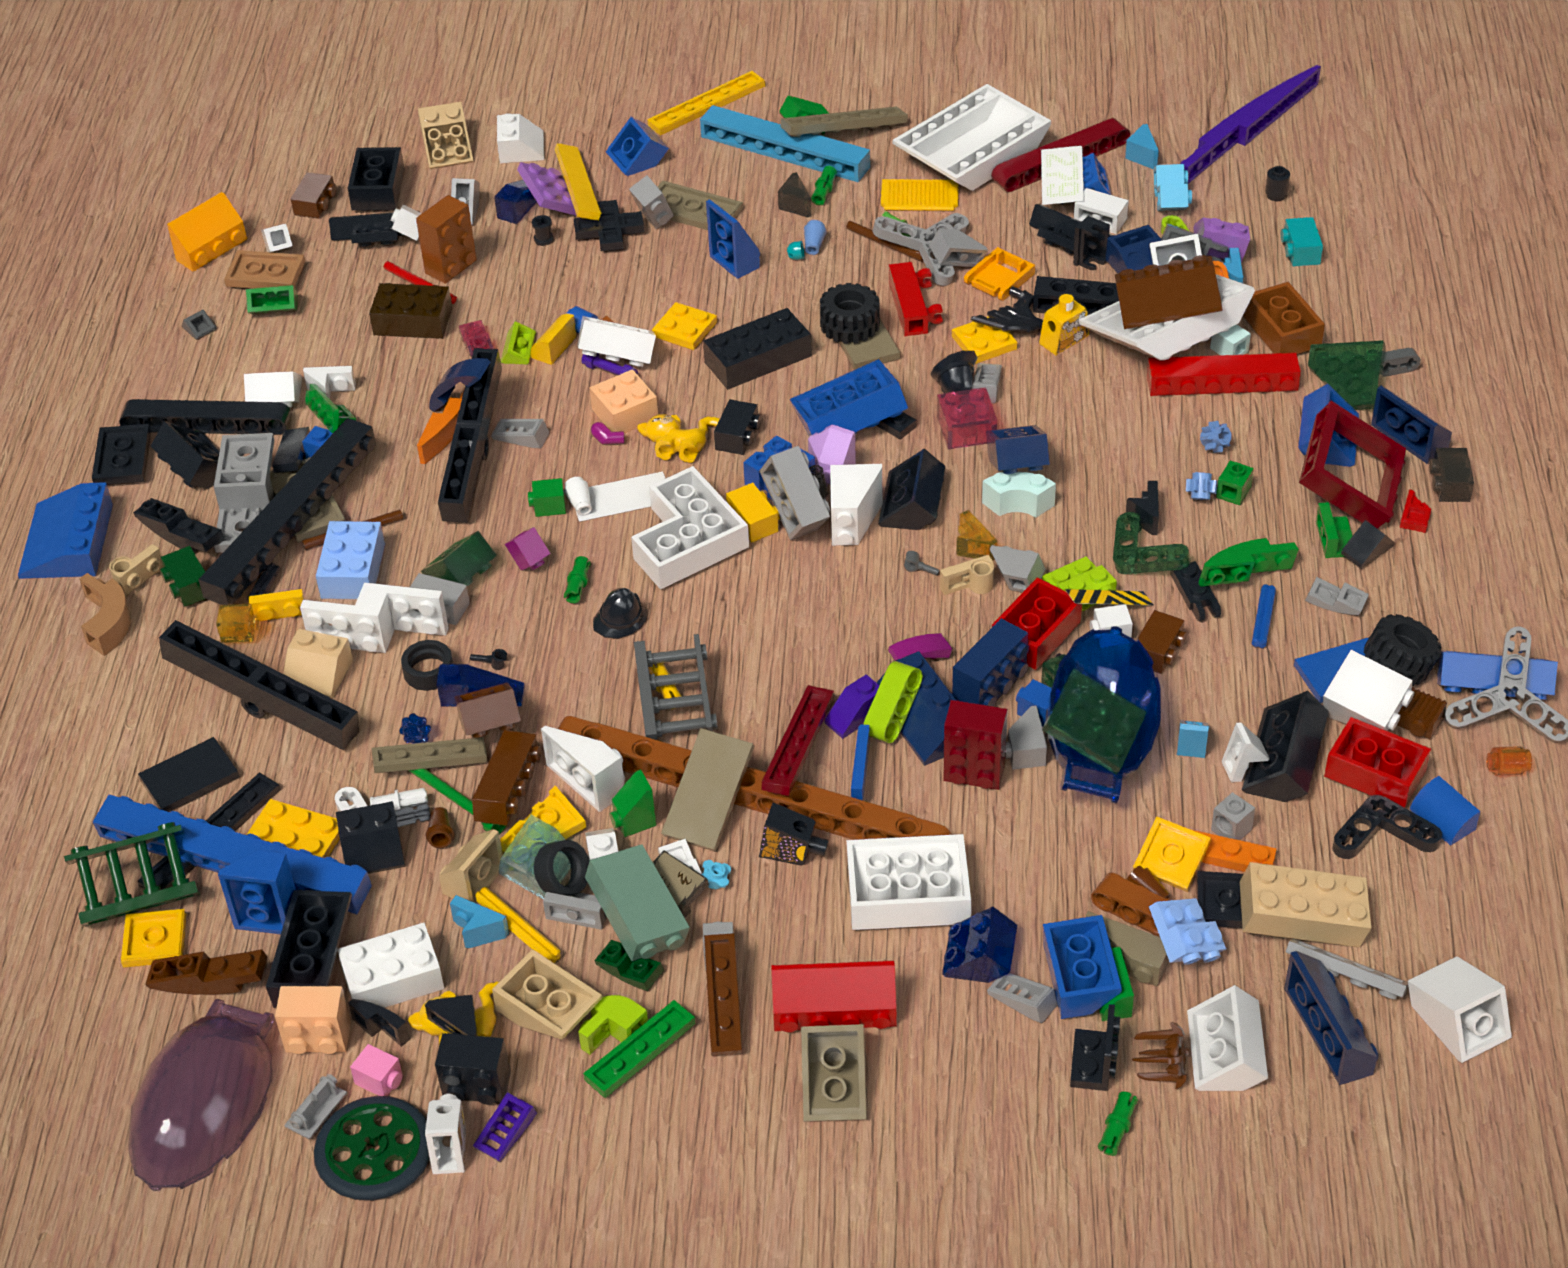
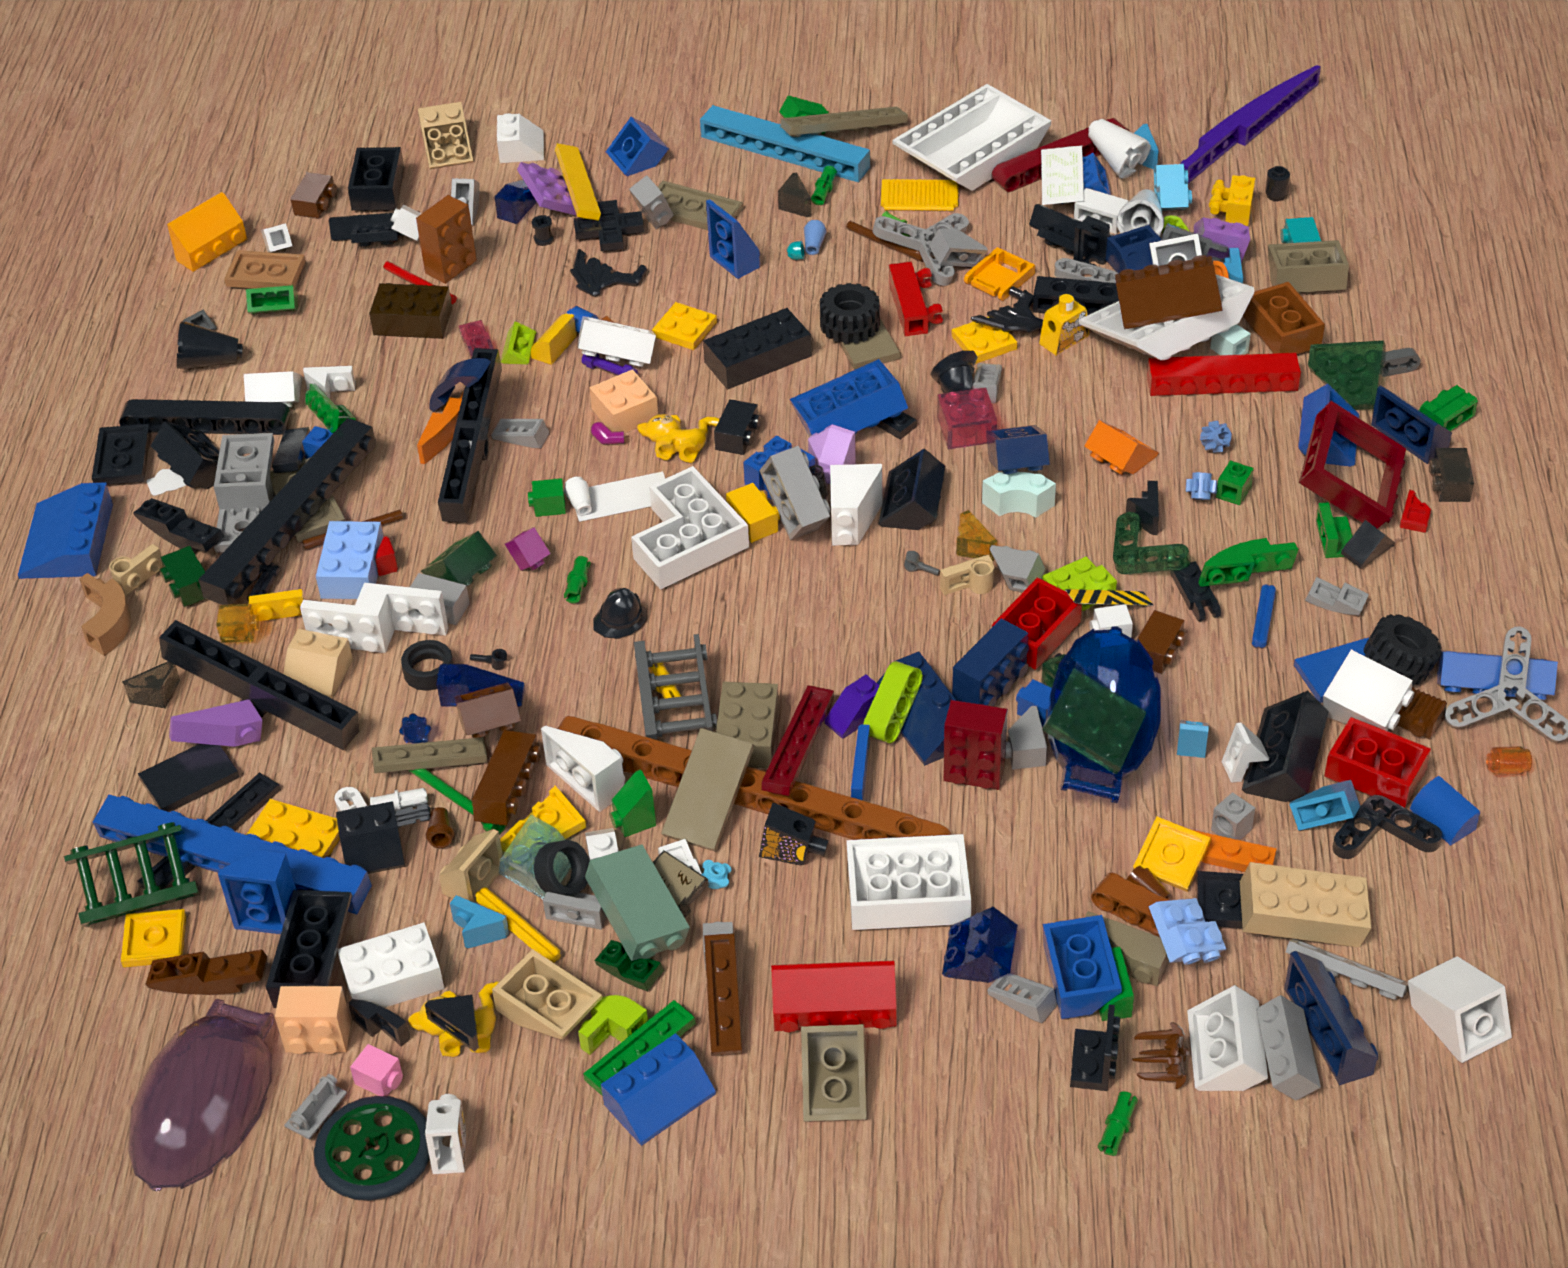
black brick [435,1033,511,1105] -> none
dark purple slope [473,1092,537,1162] -> none
yellow tile [647,71,765,136] -> none
magenta slope [888,633,952,661] -> none
none -> clear smoke slope [122,661,180,709]
none -> white sticker [146,469,186,496]
none -> medium lavender slope [169,699,262,747]
none -> black cone [177,321,243,369]
none -> red slope [375,536,398,576]
none -> black animal [570,249,647,296]
none -> blue slope [601,1033,716,1146]
none -> dark tan brick [716,682,779,768]
none -> light grey beam [1054,258,1118,283]
none -> orange slope [1084,420,1159,475]
none -> white cone [1088,119,1151,179]
none -> white cone [1117,189,1164,235]
none -> yellow brick [1209,175,1255,226]
none -> light grey brick [1256,995,1321,1101]
none -> dark tan slope [1268,240,1349,293]
none -> dark azure slope [1289,780,1360,831]
none -> green brick [1419,385,1478,431]

